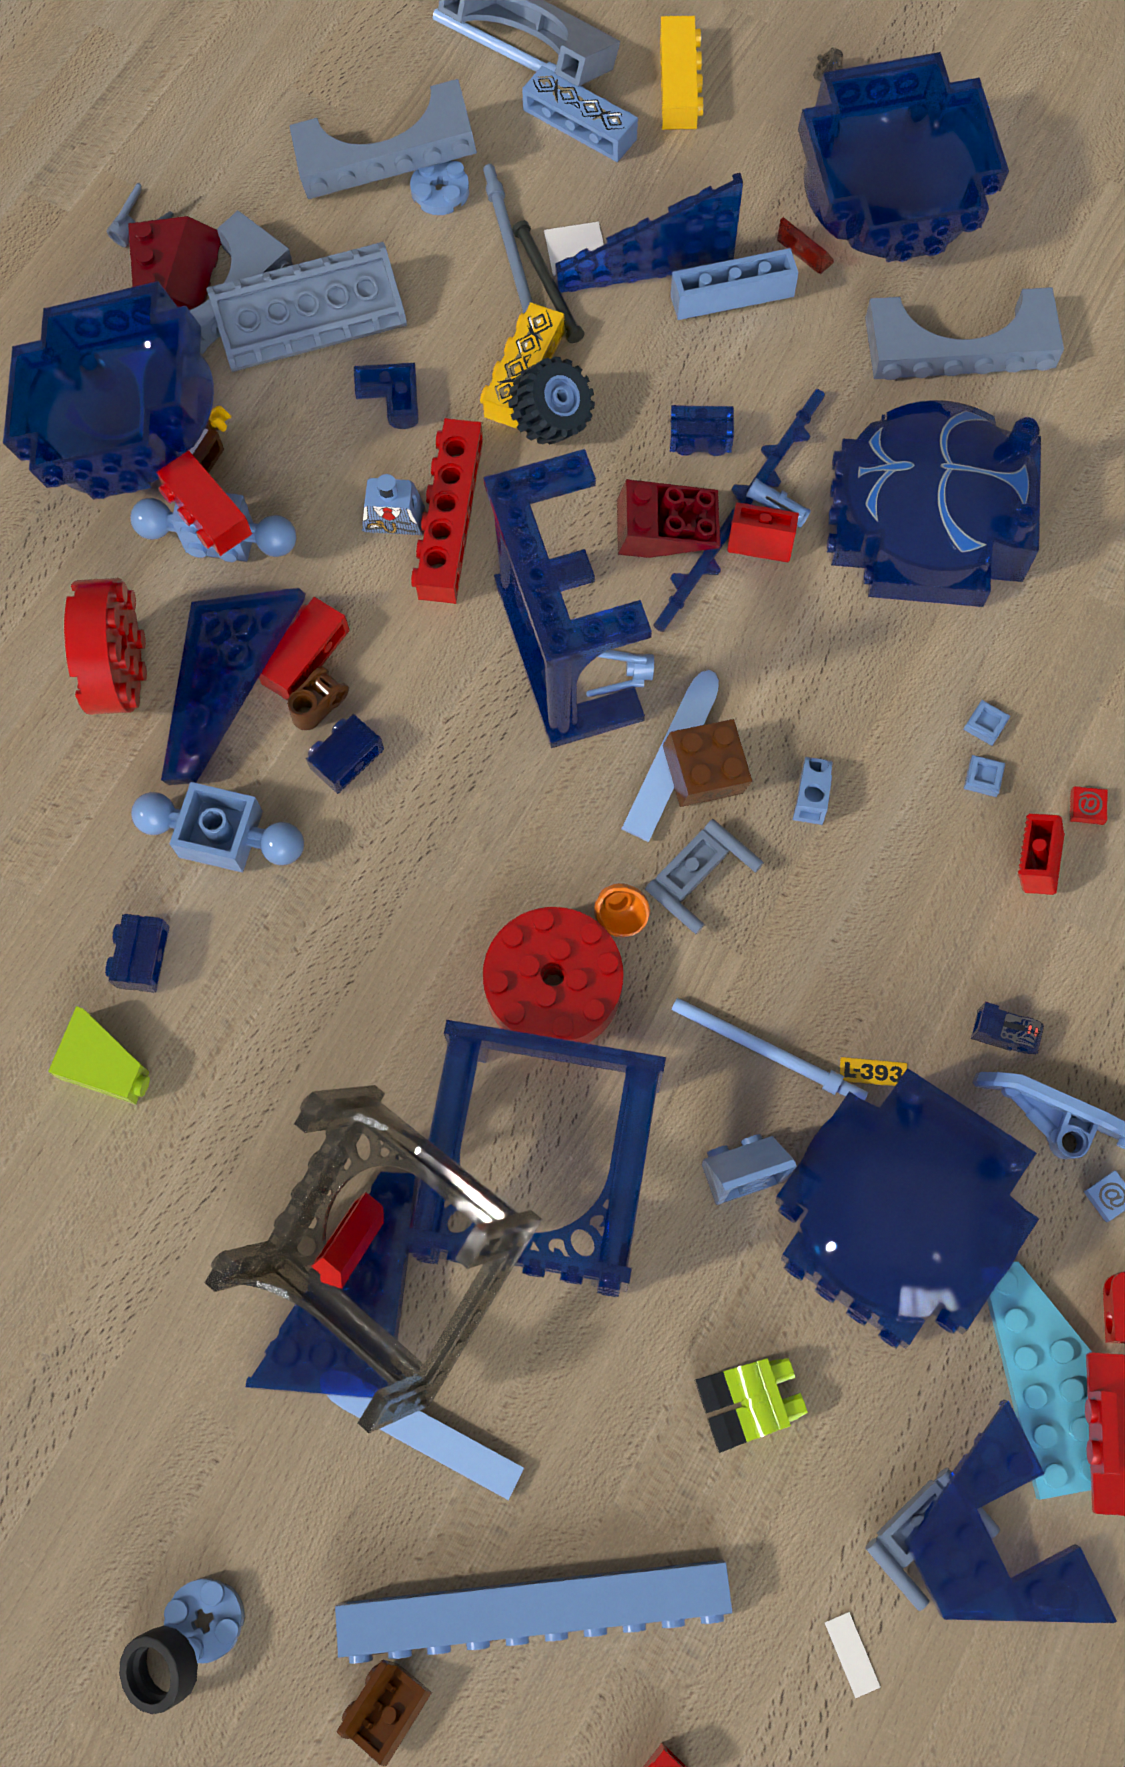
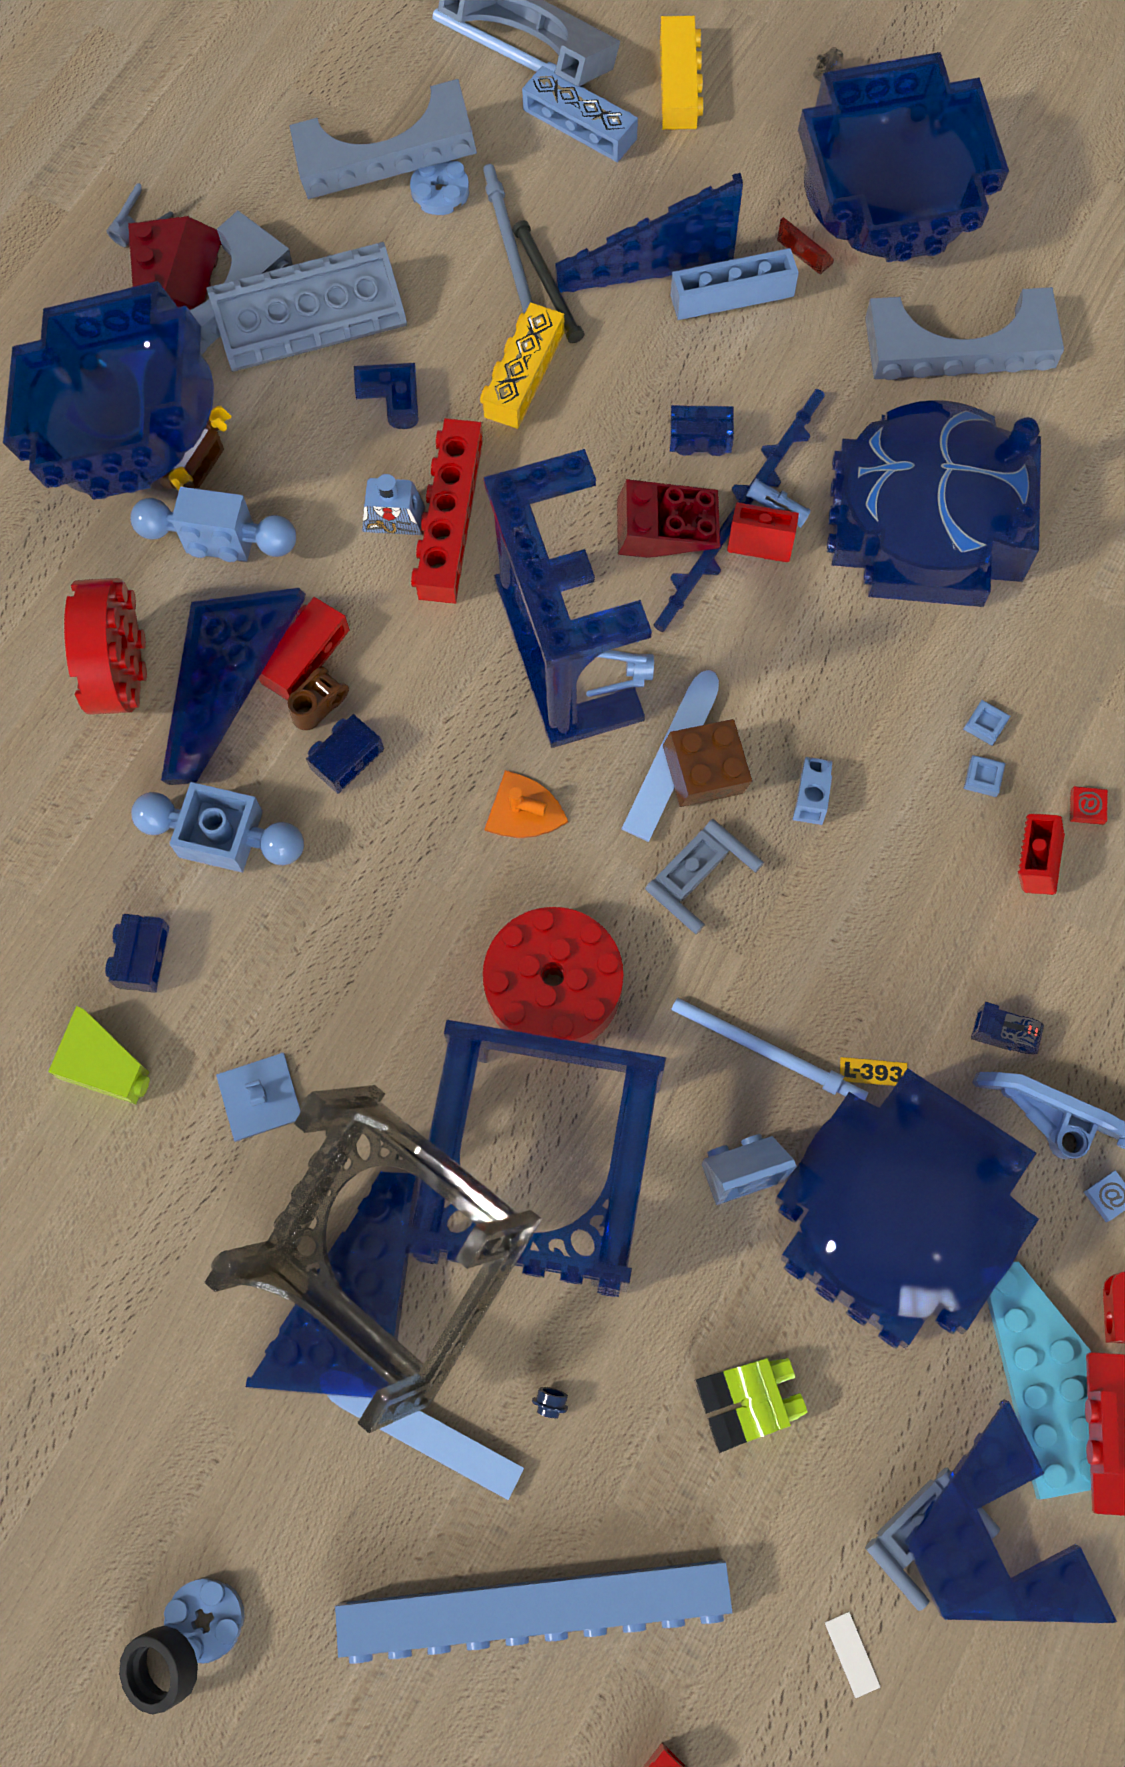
red brick [157,450,252,556] -> none
red piece [311,1192,384,1289] -> none
reddish brown bracket [337,1659,432,1766] -> none
black wheel [508,357,595,445] -> none
white sticker [544,222,609,276] -> none
orange piece [594,883,650,937] -> none
none -> medium blue piece [216,1053,303,1142]
none -> orange shield [484,770,568,838]
none -> dark blue plate [532,1387,568,1419]

